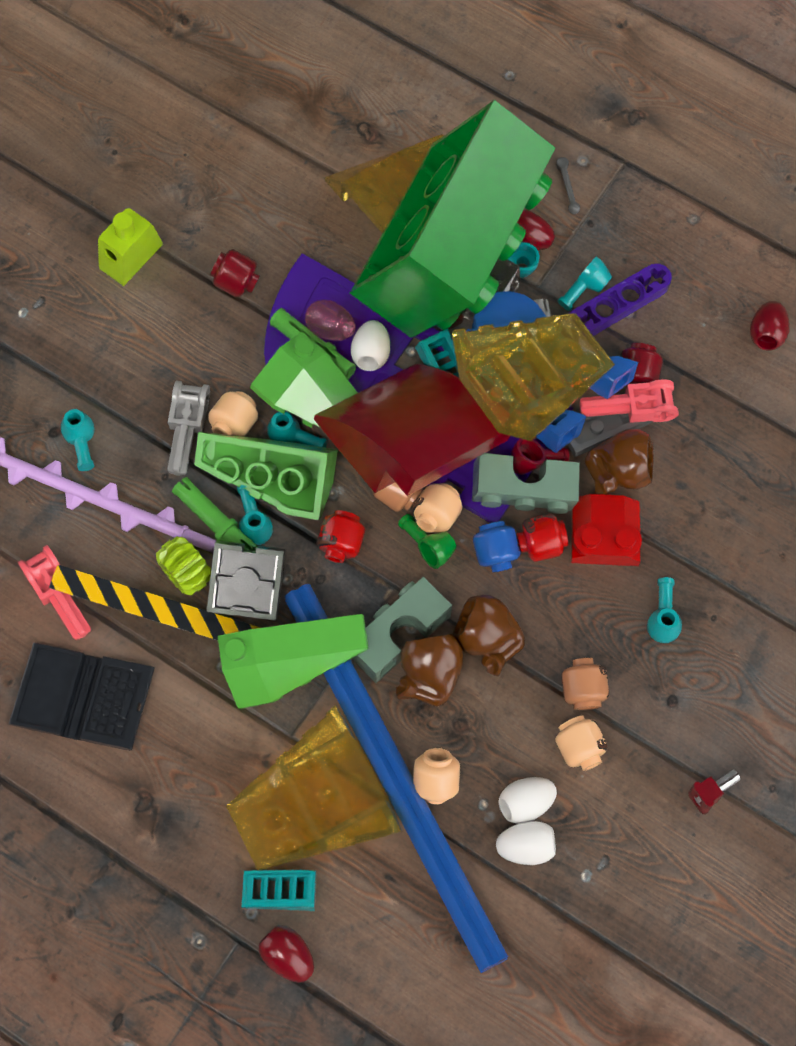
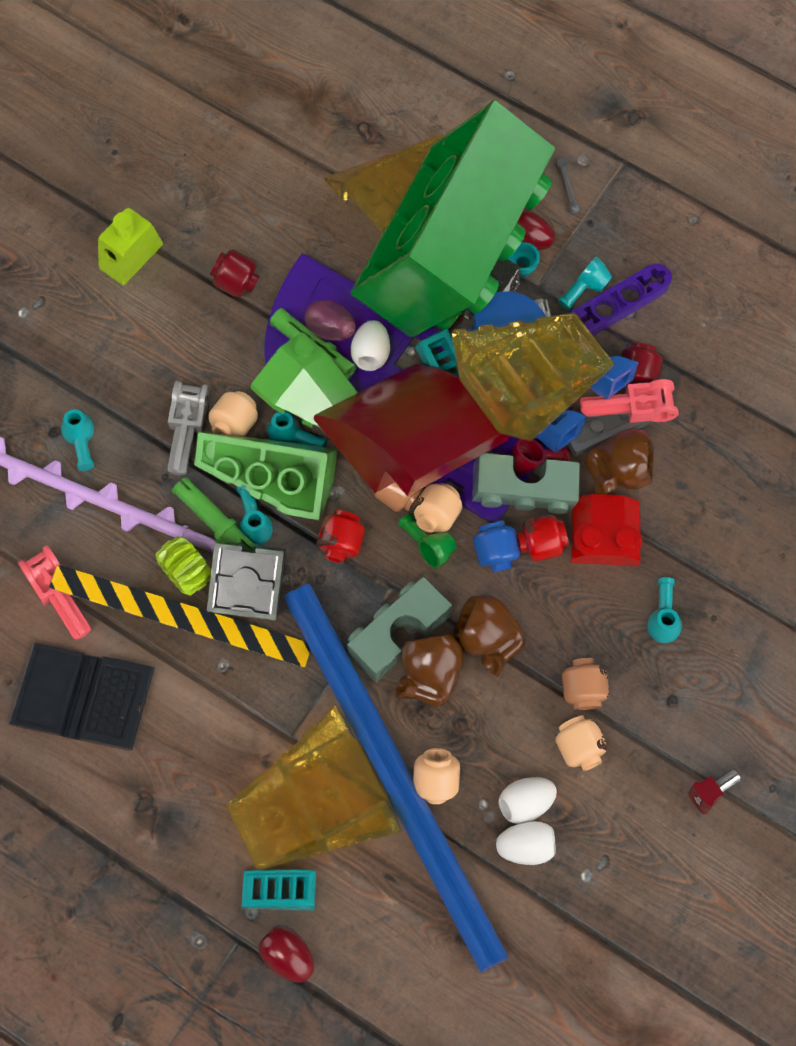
bright green wedge [218,614,369,709] -> none
dark red animal [750,301,790,351] -> none

